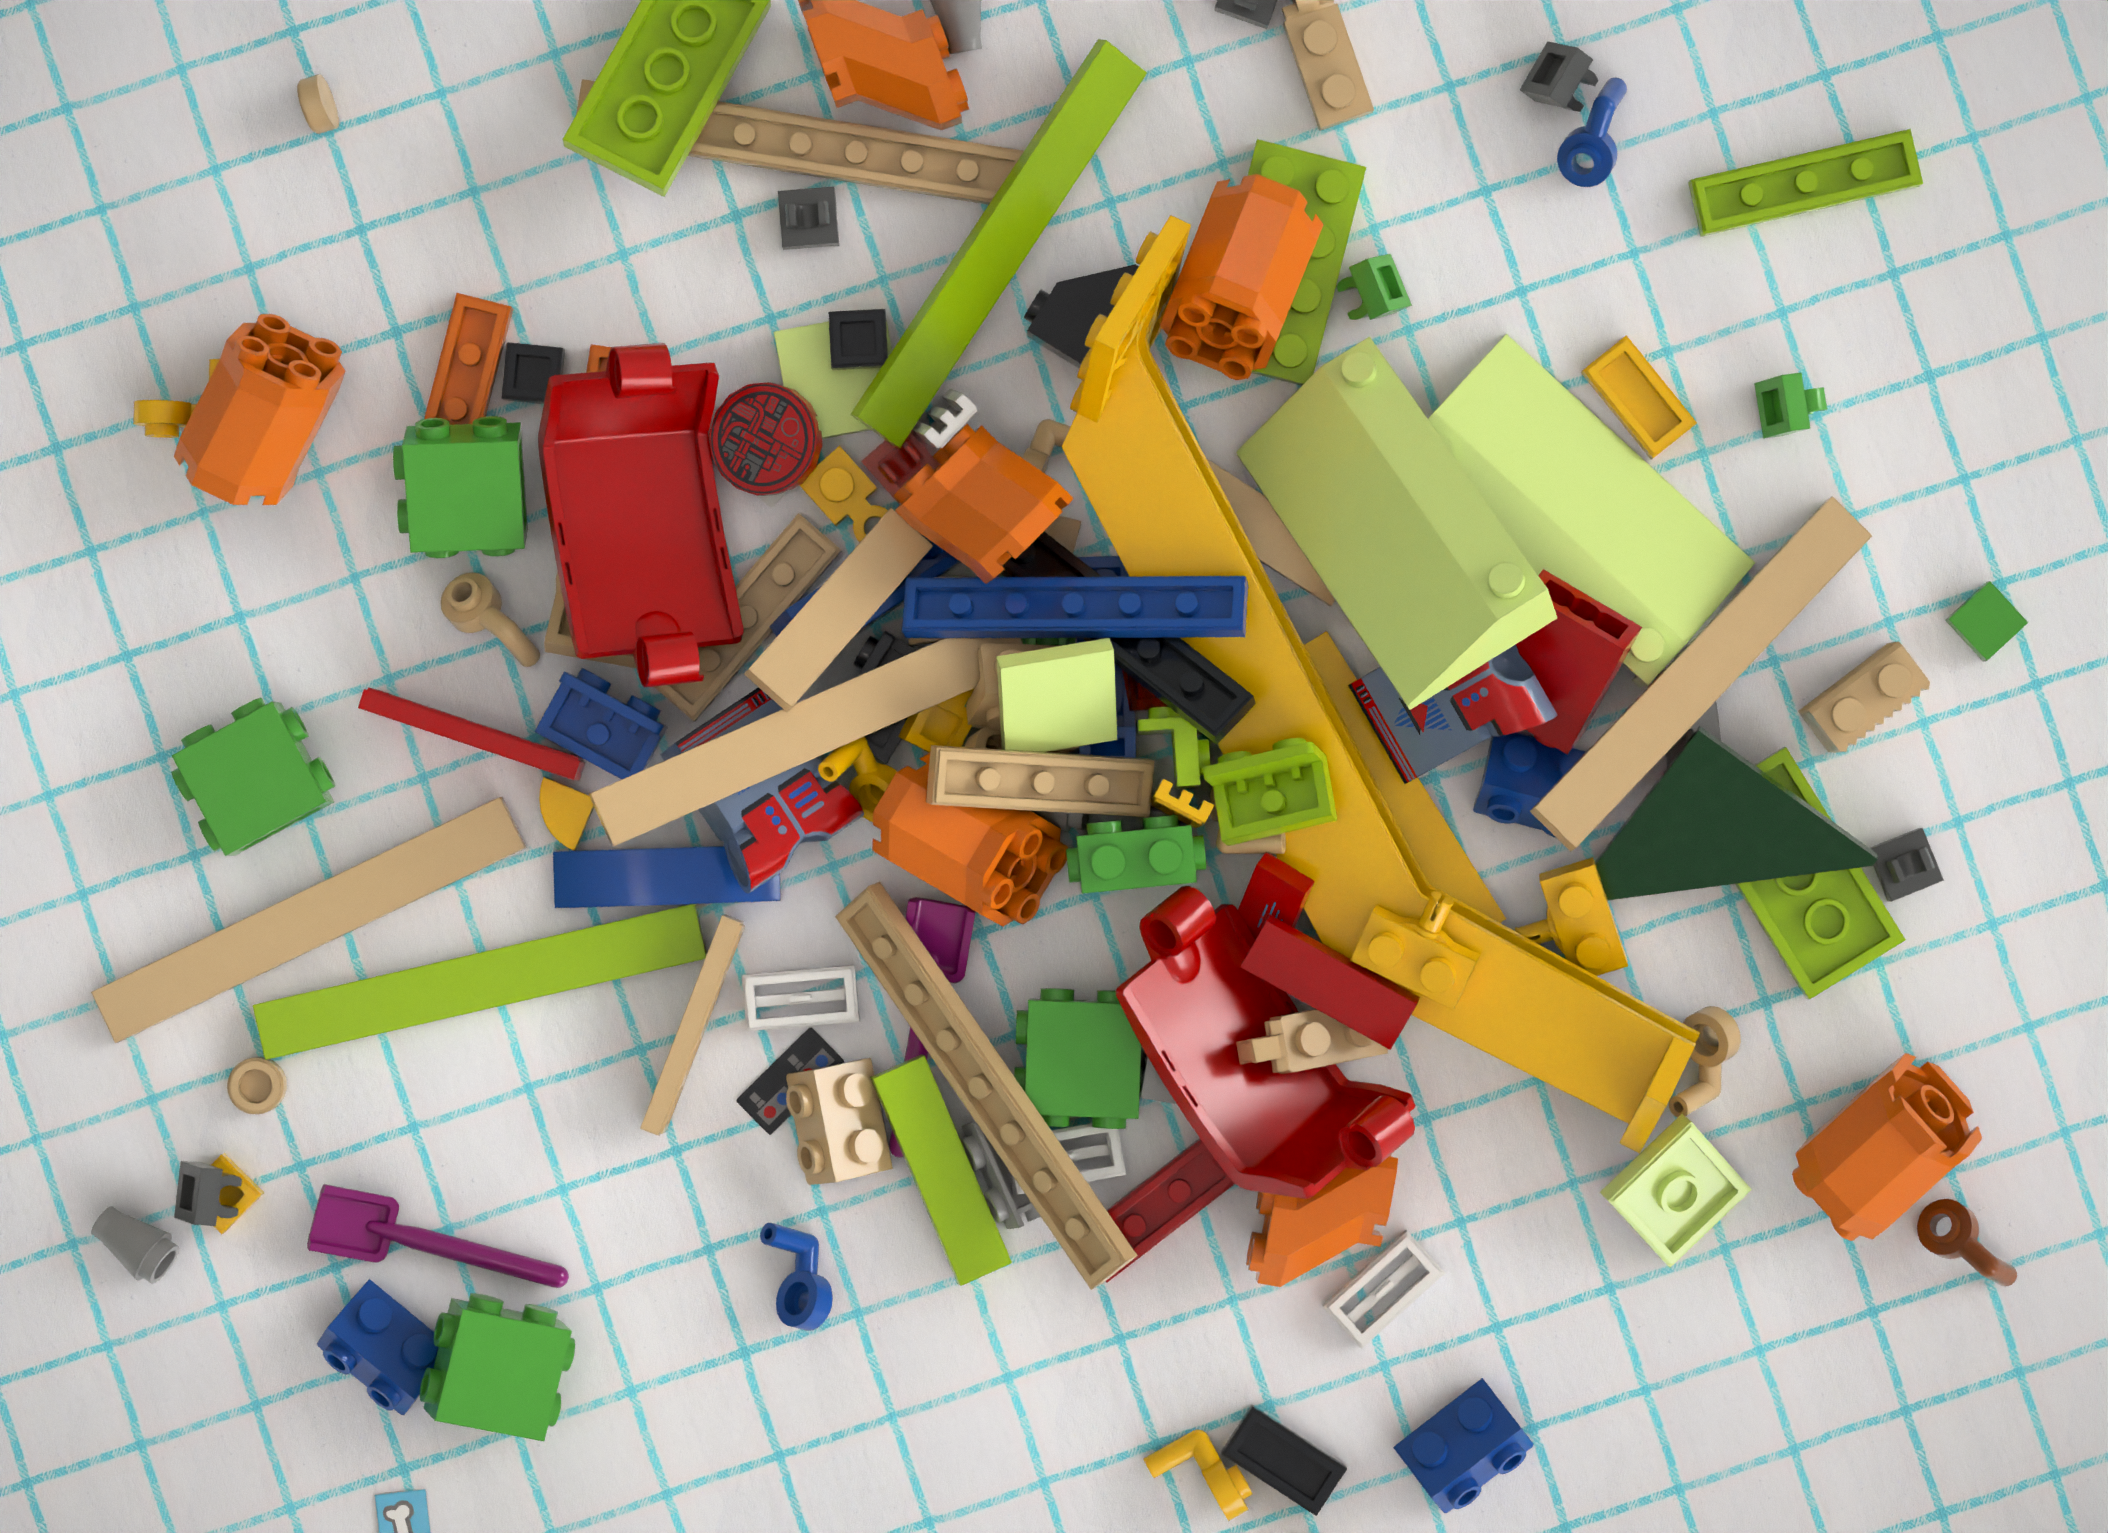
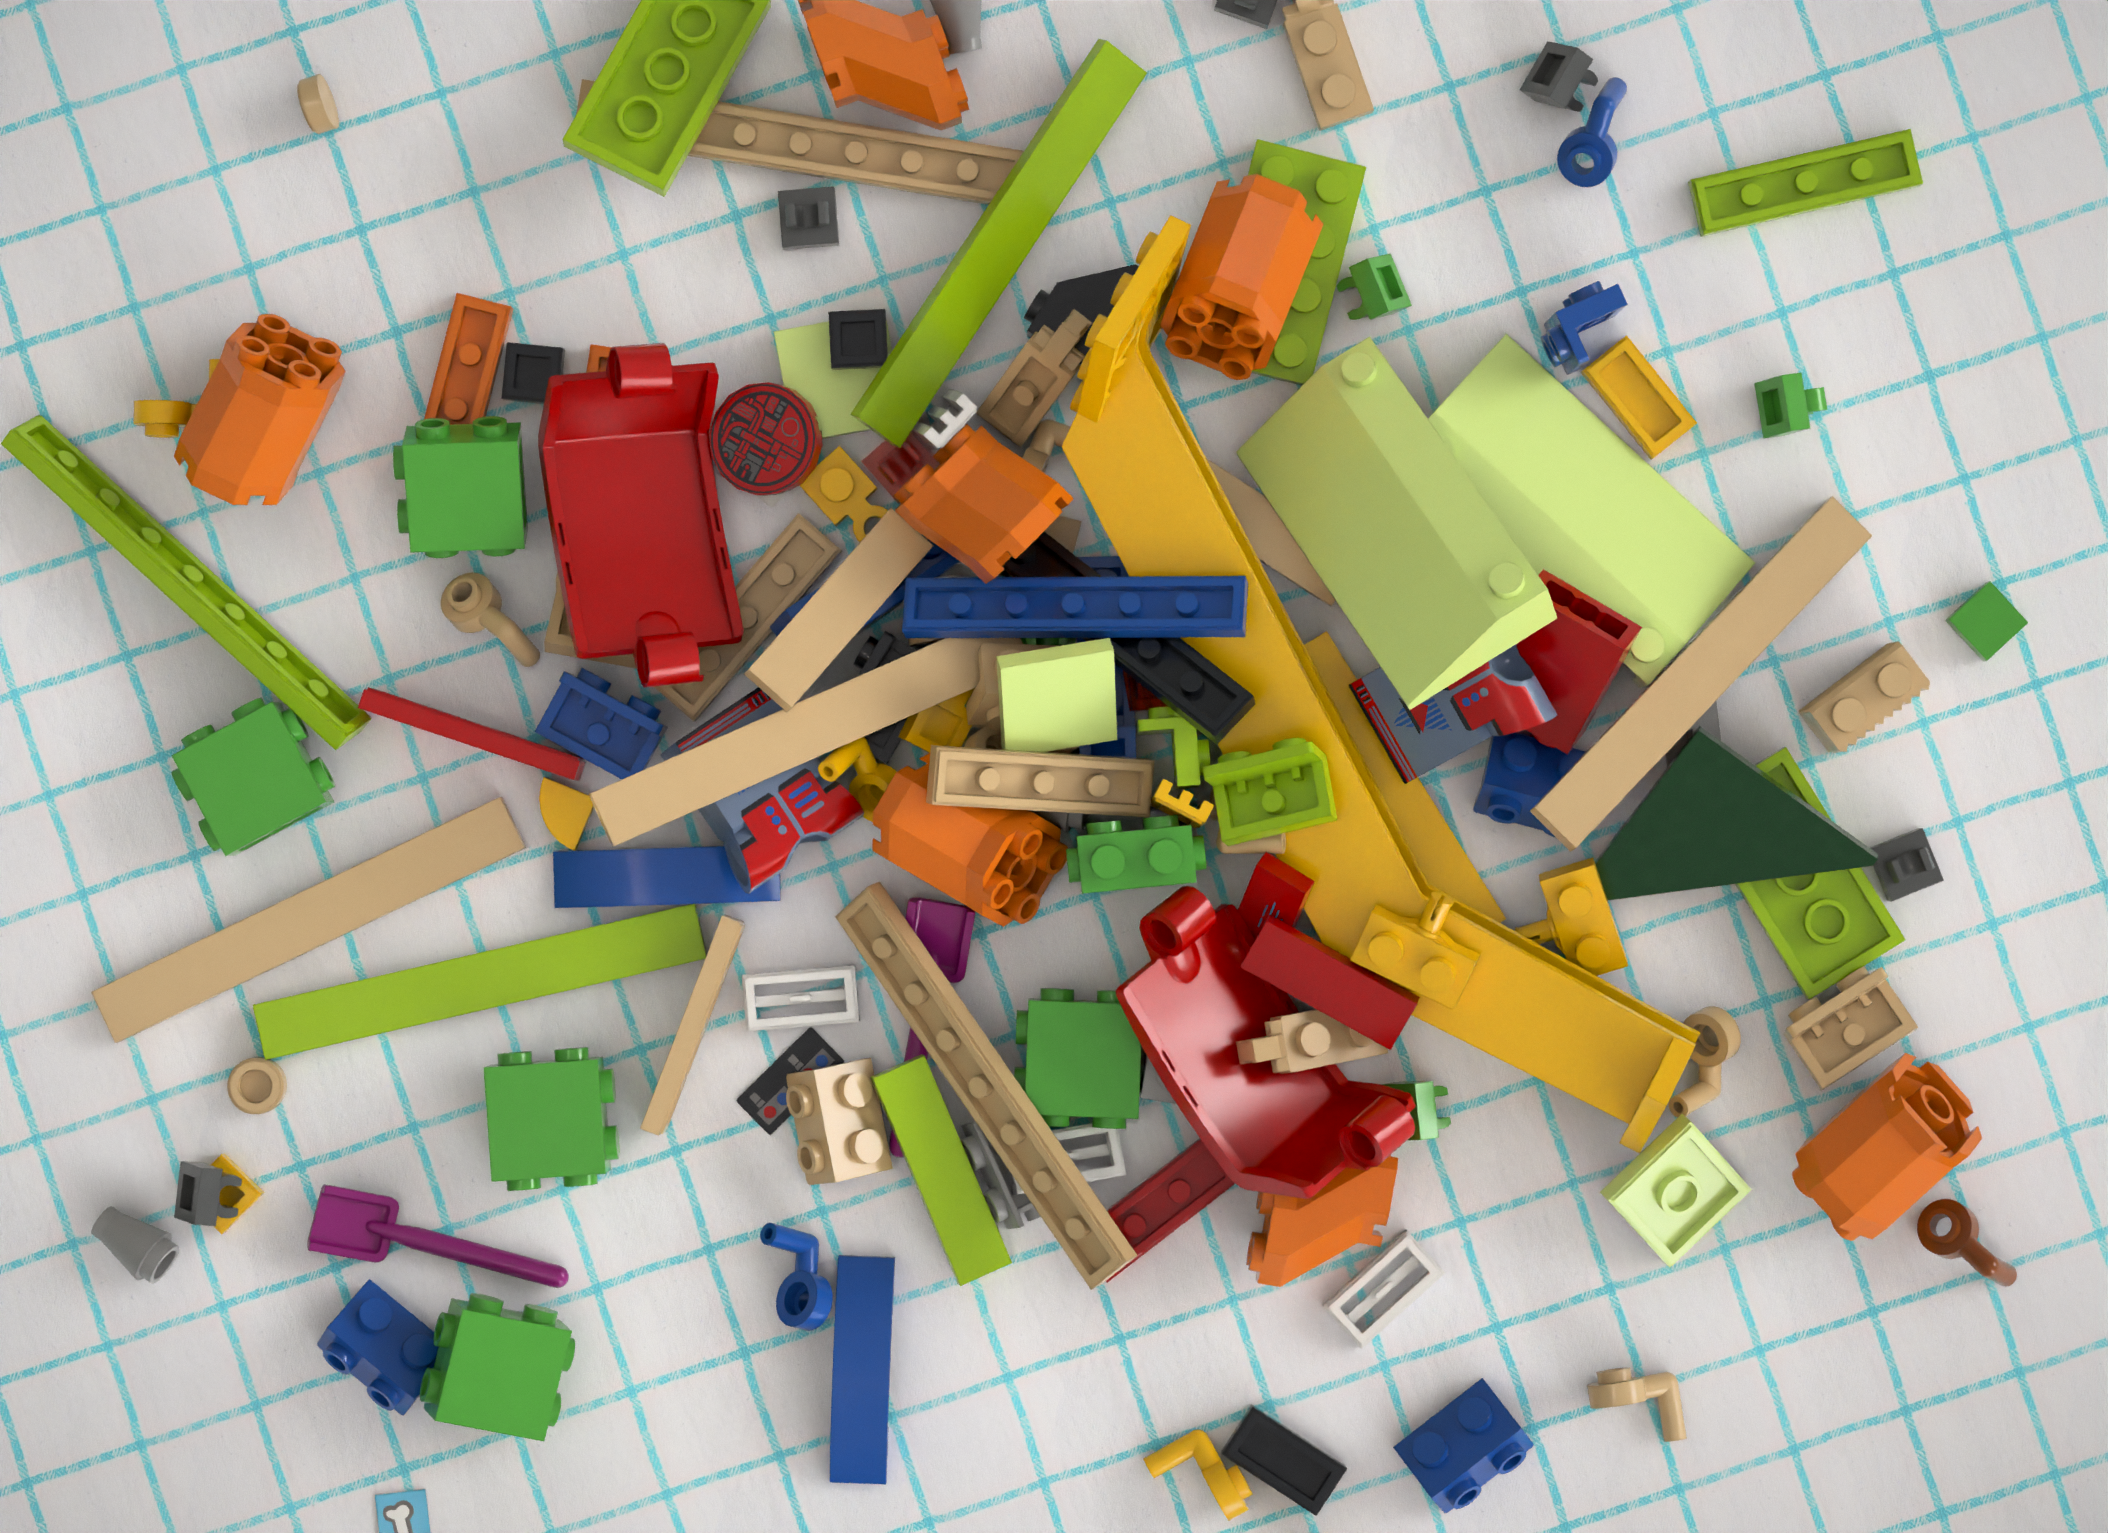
none -> lime tile [1,415,372,750]
none -> bright green brick [484,1047,620,1191]
none -> blue slope [830,1255,895,1485]
none -> tan hinge [976,309,1092,448]
none -> bright green tile [1382,1081,1451,1140]
none -> blue bracket [1541,281,1628,375]
none -> tan plate [1587,1367,1687,1442]
none -> tan bracket [1784,966,1918,1091]

